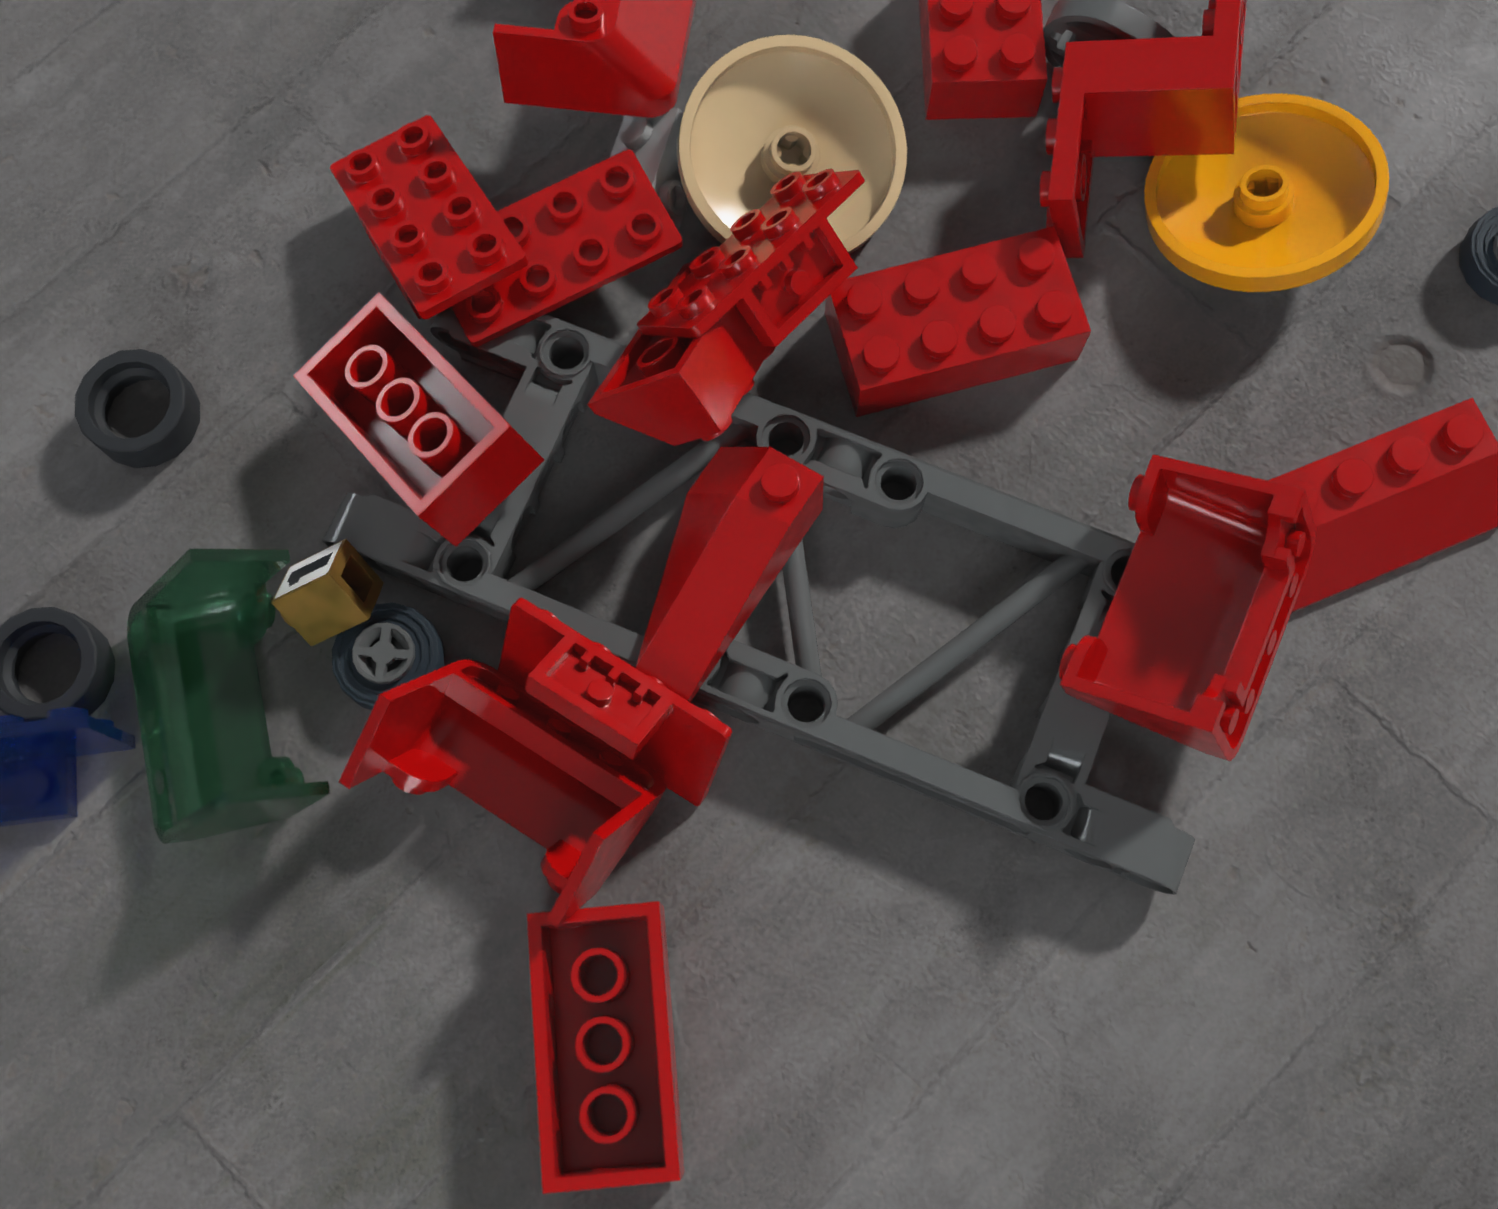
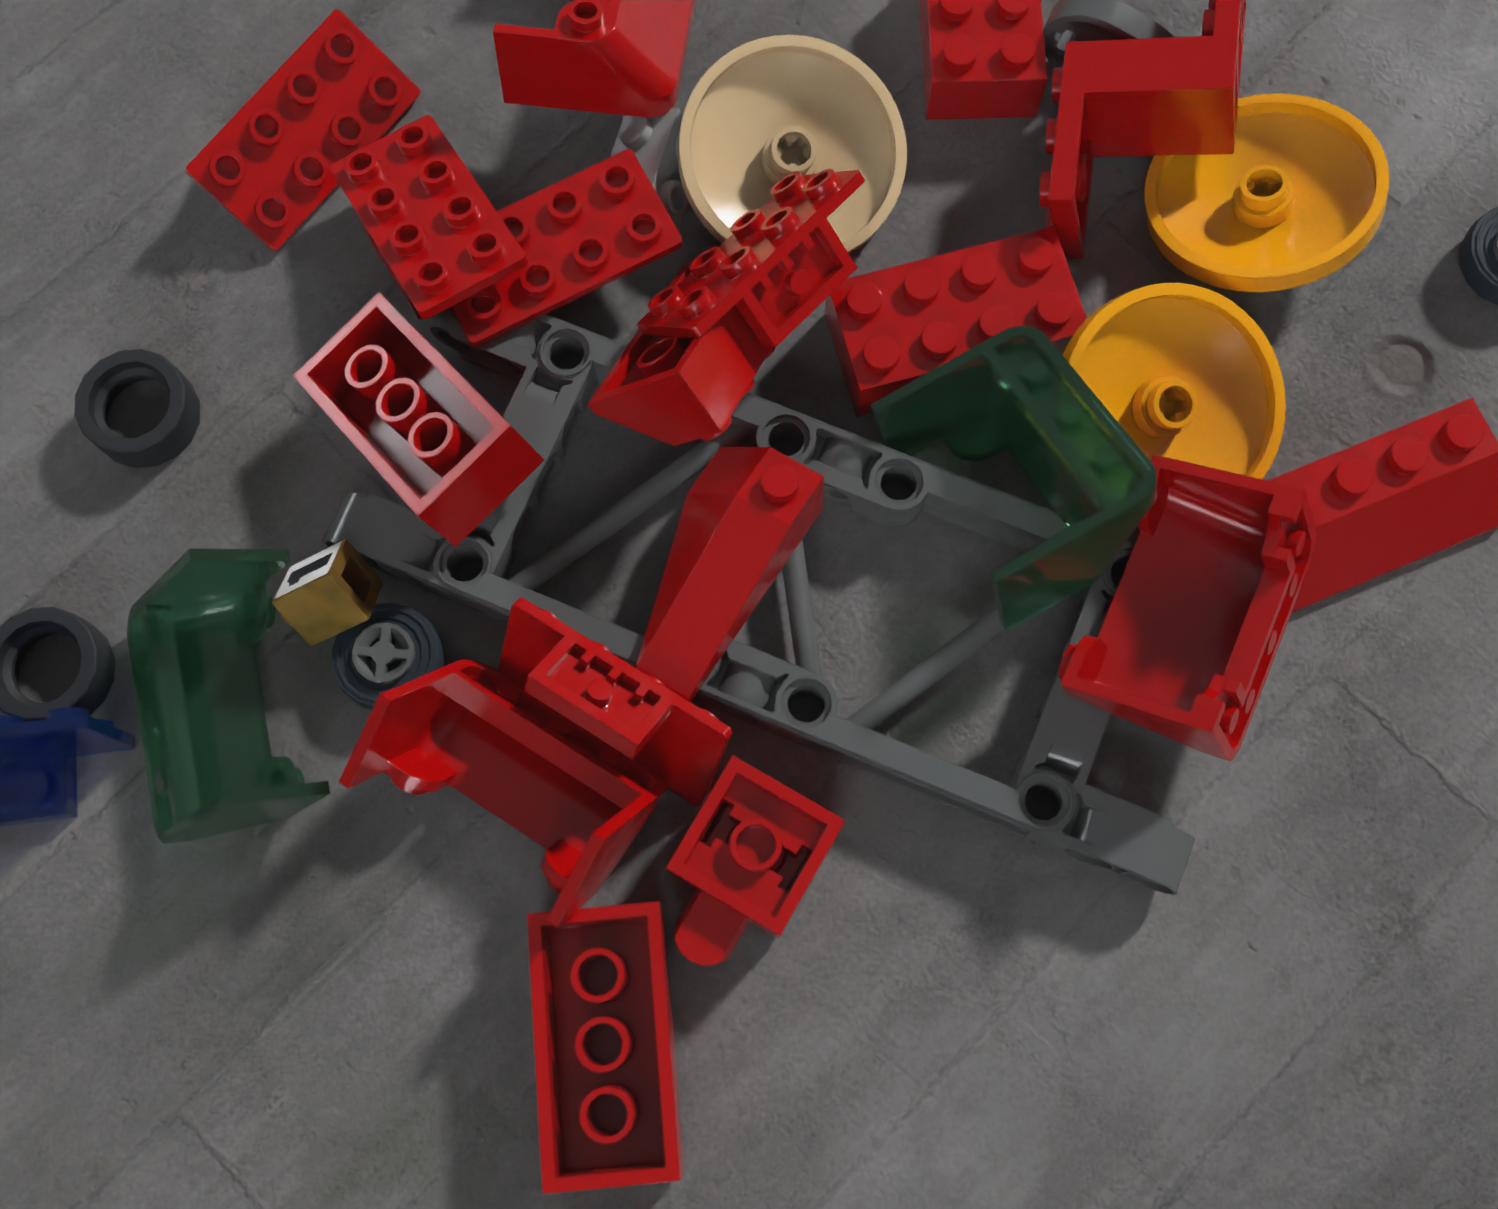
none -> red bracket [185,9,420,251]
none -> red brick [666,755,845,966]
none -> clear green windscreen [870,326,1157,632]
none -> light orange dish [1053,283,1286,522]

